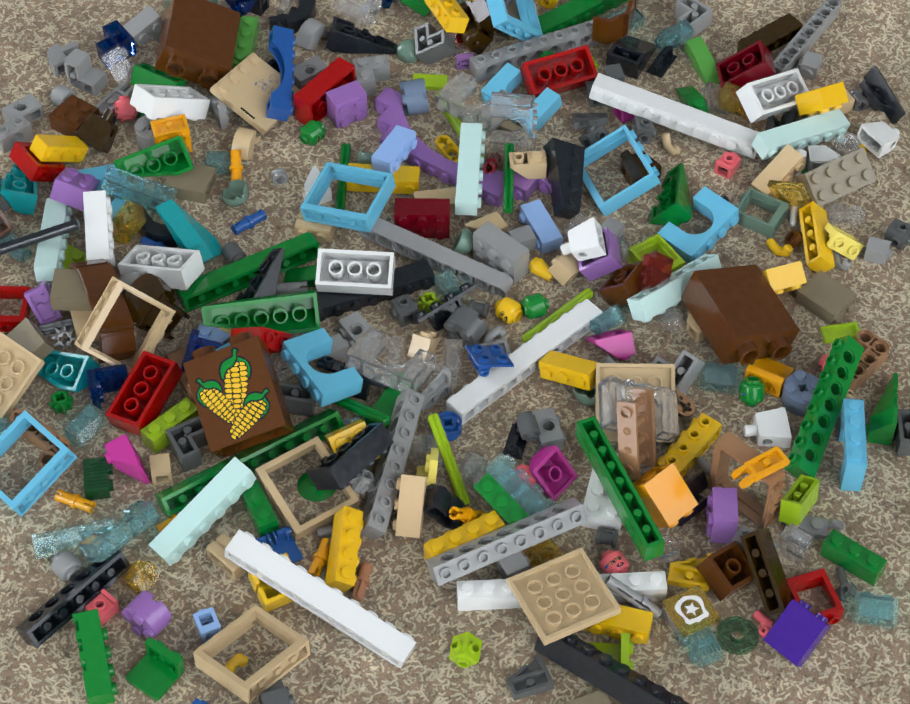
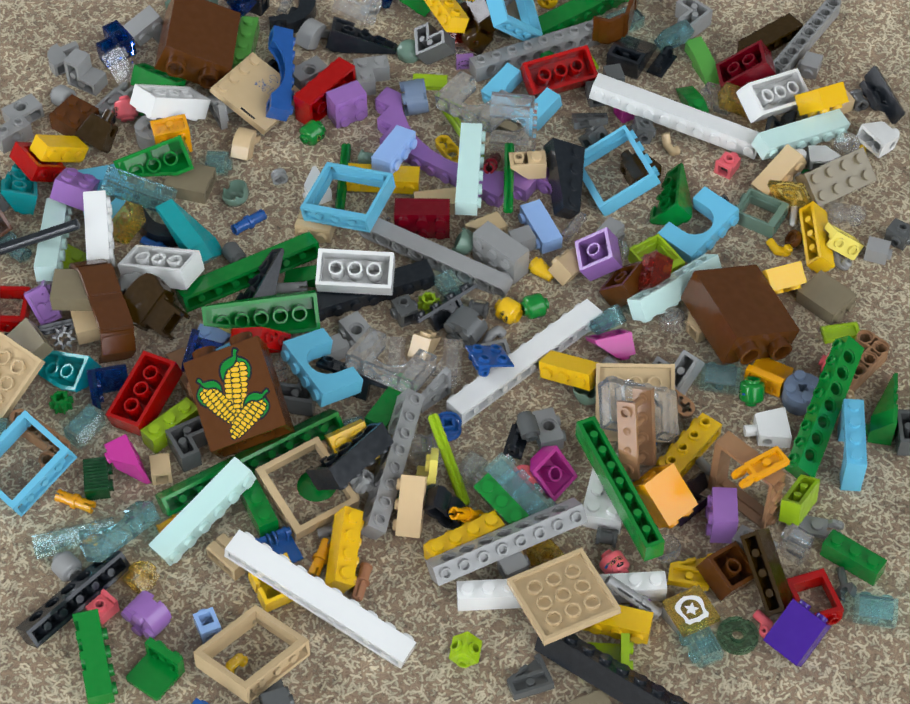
tan window [74,276,176,374] -> none
light orange pin [229,149,244,181] -> none
green axle [334,397,391,426] -> none
lime axle [521,288,594,343] -> none
white torso [560,217,606,261] -> none

